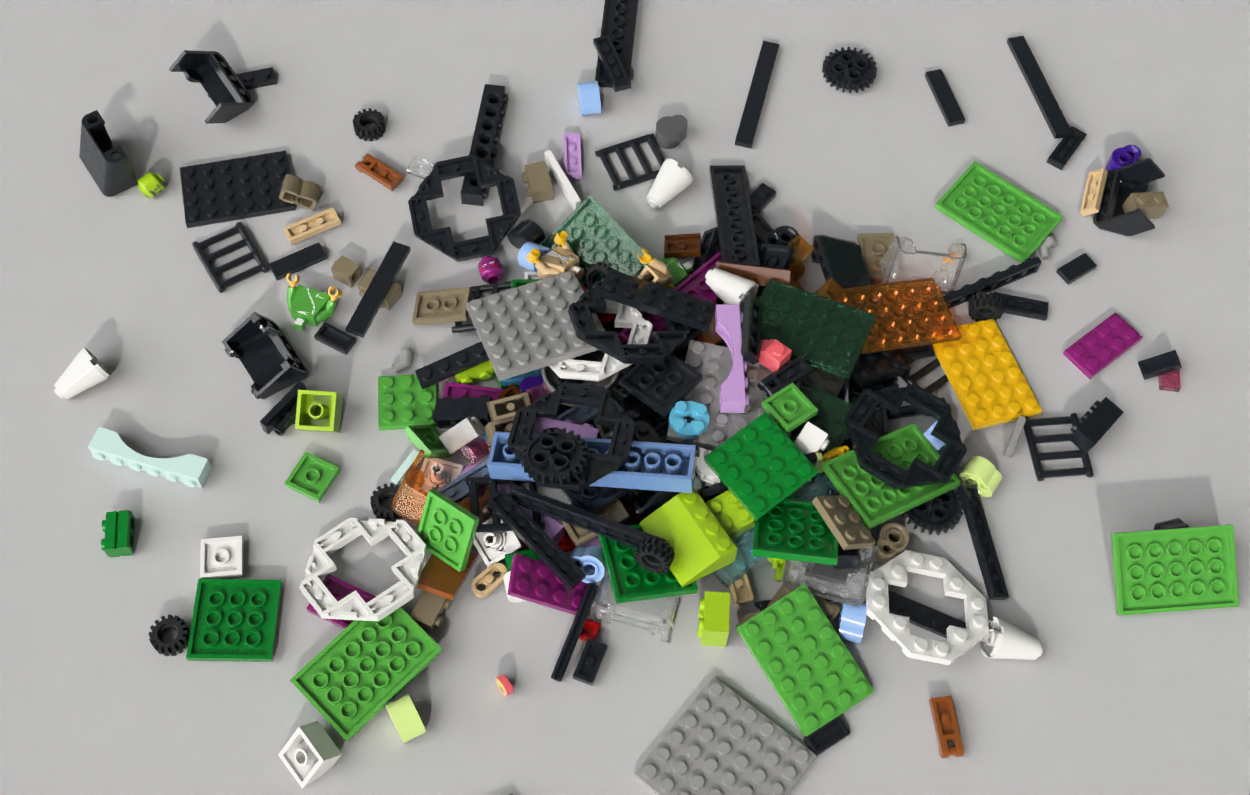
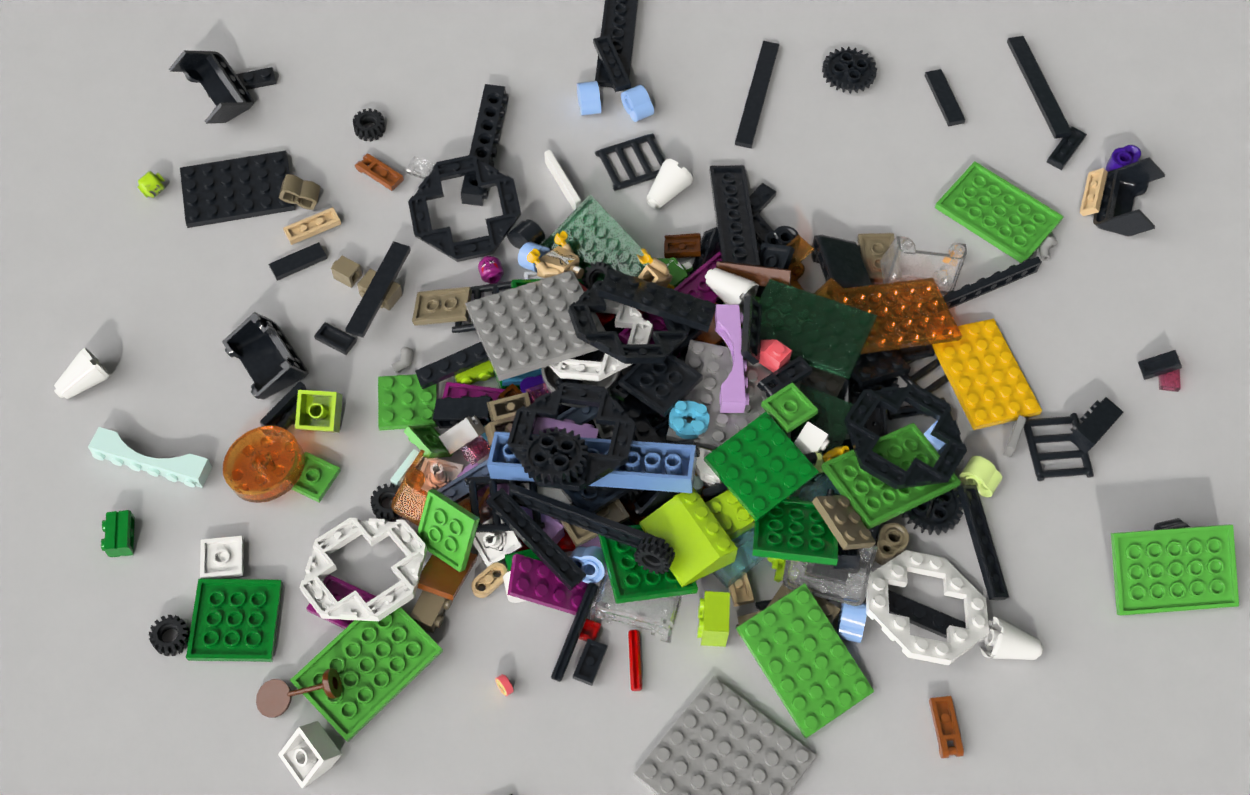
black windscreen [79,110,138,197] -> none
black bar [192,222,269,293] -> none
bright green torso [286,273,342,331] -> none
yellowish green piece [386,694,426,744] -> none
dark tan brick [522,161,554,203] -> none
lavender plate [563,133,582,179] -> none
dark grey piece [655,115,688,149] -> none
black tile [803,716,851,757] -> none
black tyre [968,292,1003,322] -> none
black tile [993,292,1049,321] -> none
black tile [1056,253,1097,285] -> none
magenta plate [1063,312,1143,379] -> none
dark tan brick [1122,192,1169,219] -> none
none -> clear orange piece [223,426,305,503]
none -> piece [256,668,342,718]
none -> light blue piece [621,85,654,122]
none -> red axle [628,630,642,691]

